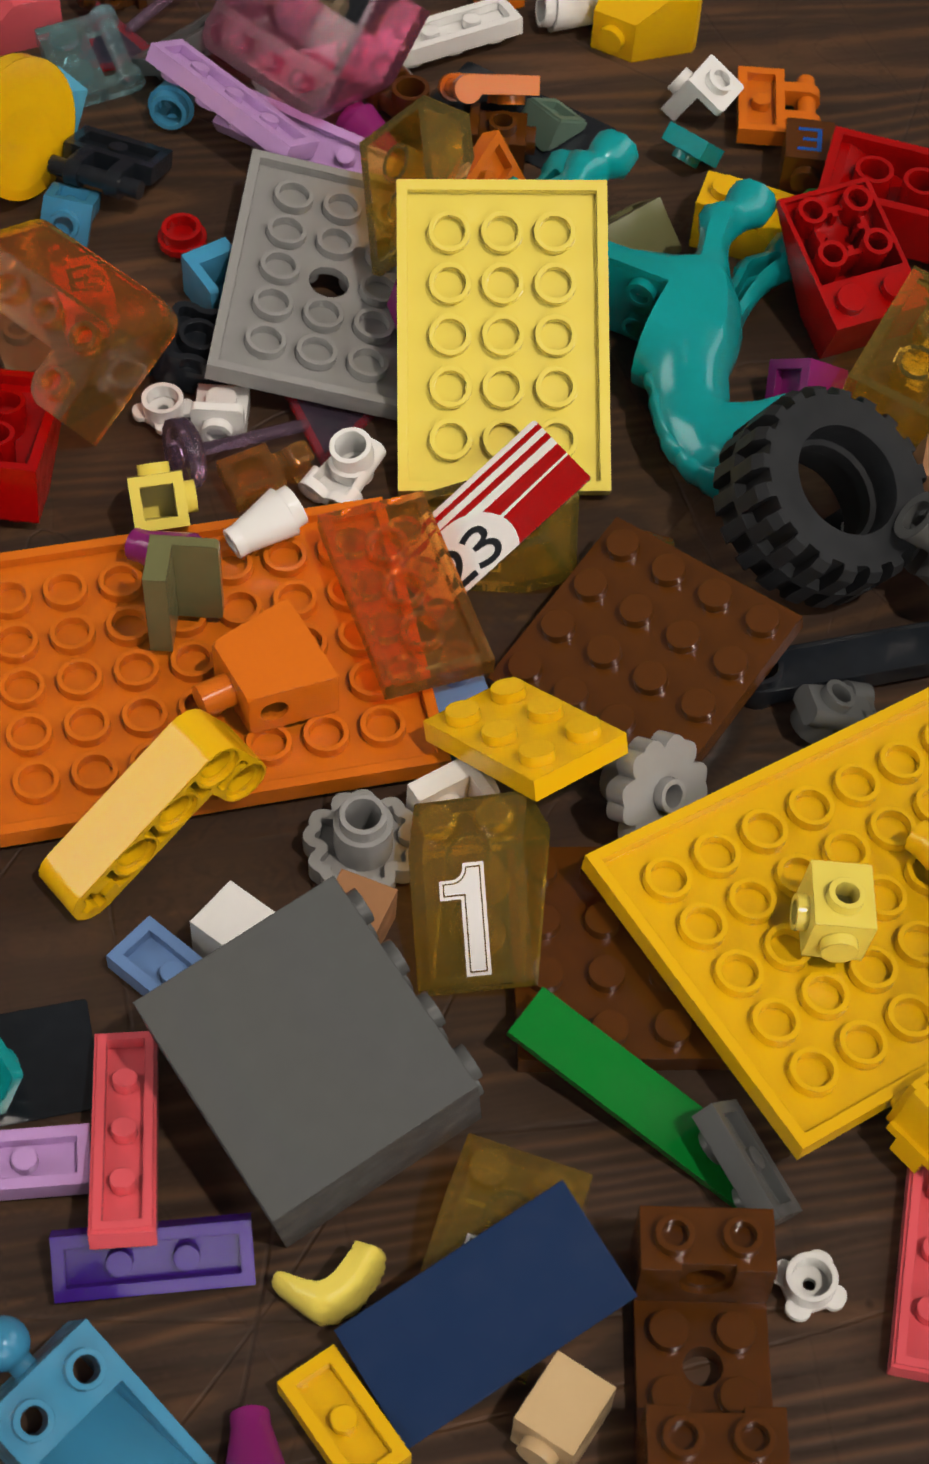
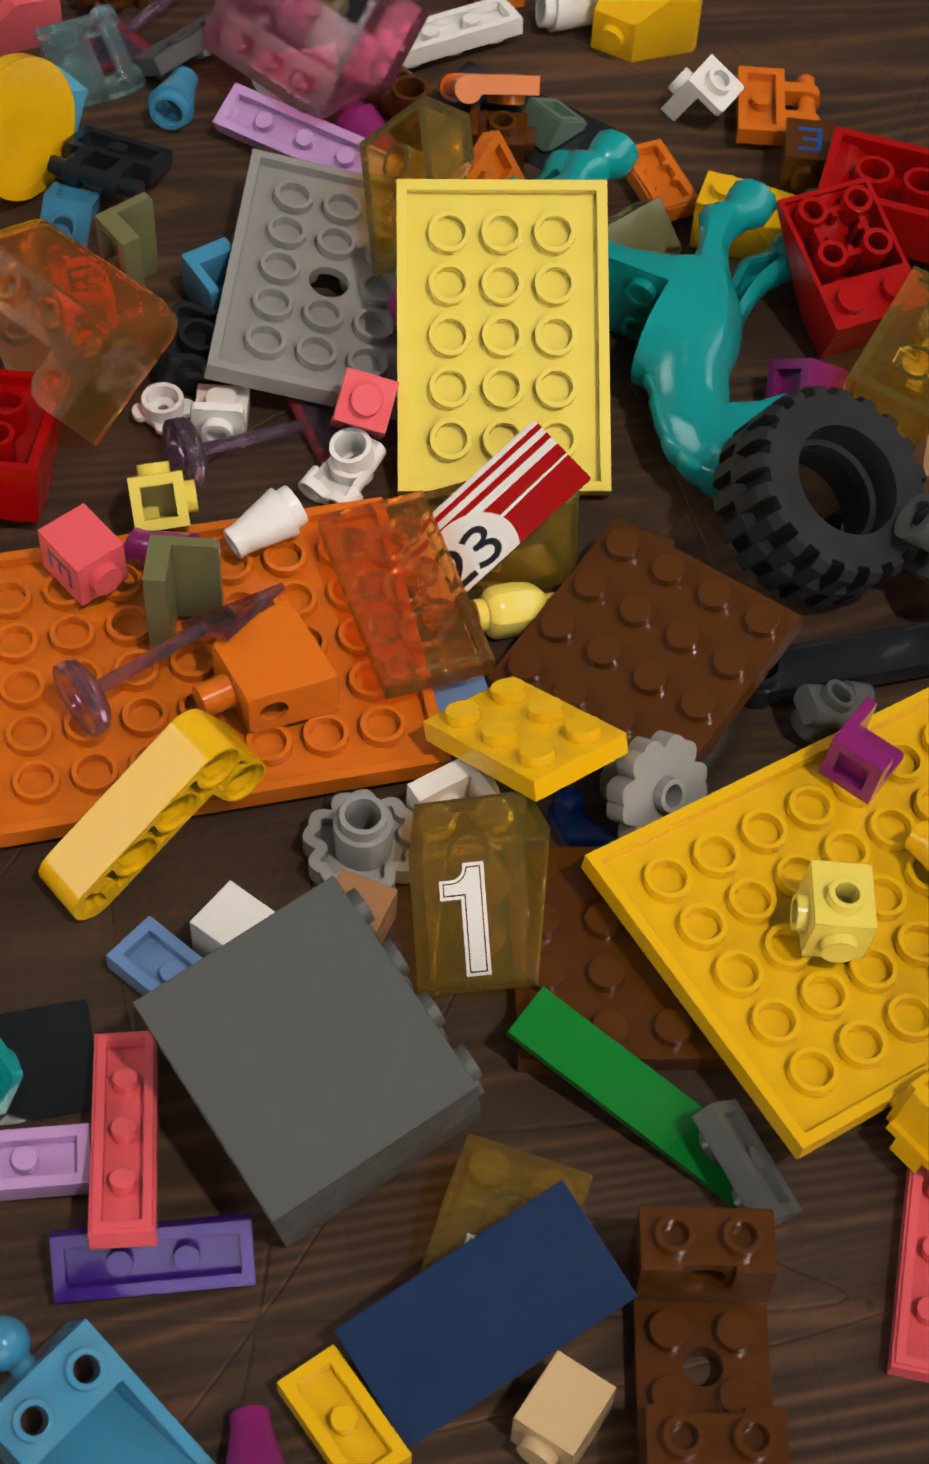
lavender plate [145,39,320,160] -> none
red plate [157,213,207,259] -> none
clear orange plate [216,440,315,512] -> none
light yellow hair [271,1240,386,1327] -> none
teal plate [661,121,725,169] -> none
white plate [774,1249,847,1322] -> none
none -> coral brick [37,503,128,607]
none -> piece [52,583,285,737]
none -> olive panel [94,192,159,319]
none -> coral brick [330,367,399,440]
none -> light yellow plant [467,582,555,640]
none -> clear blue arm [547,787,619,847]
none -> orange plate [626,138,698,221]
none -> magenta panel [818,697,904,804]

